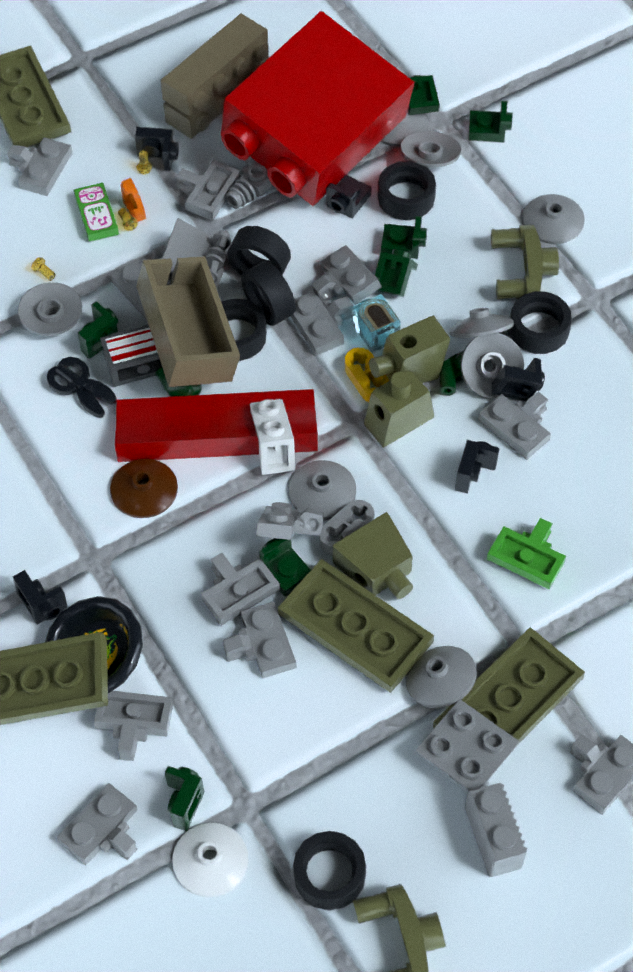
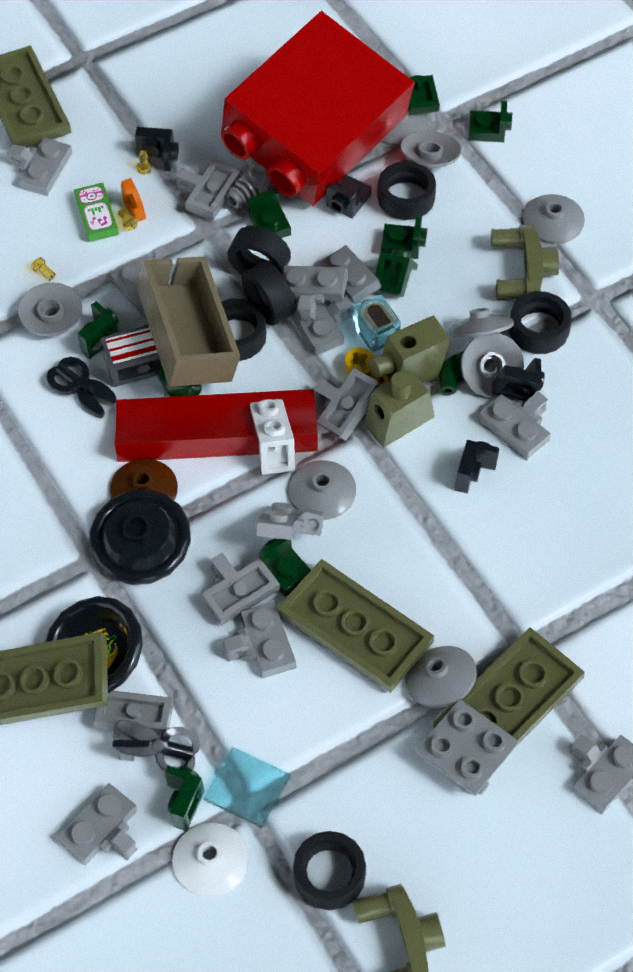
black bracket [12,570,67,624] -> none
dark tan piece [161,13,269,139] -> none
light grey hinge [162,218,231,289] -> none
light grey beam [319,500,375,556] -> none
olive torso [333,512,413,599] -> none
light grey brick [465,783,528,877] -> none
bright green hinge [487,518,566,590] -> none
none -> black piece [89,489,191,585]
none -> black piece [111,720,201,771]
none -> clear light blue piece [204,747,290,828]
none -> dark green bracket [248,189,291,238]
none -> light grey hinge [283,265,349,321]
none -> light grey hinge [313,368,382,441]

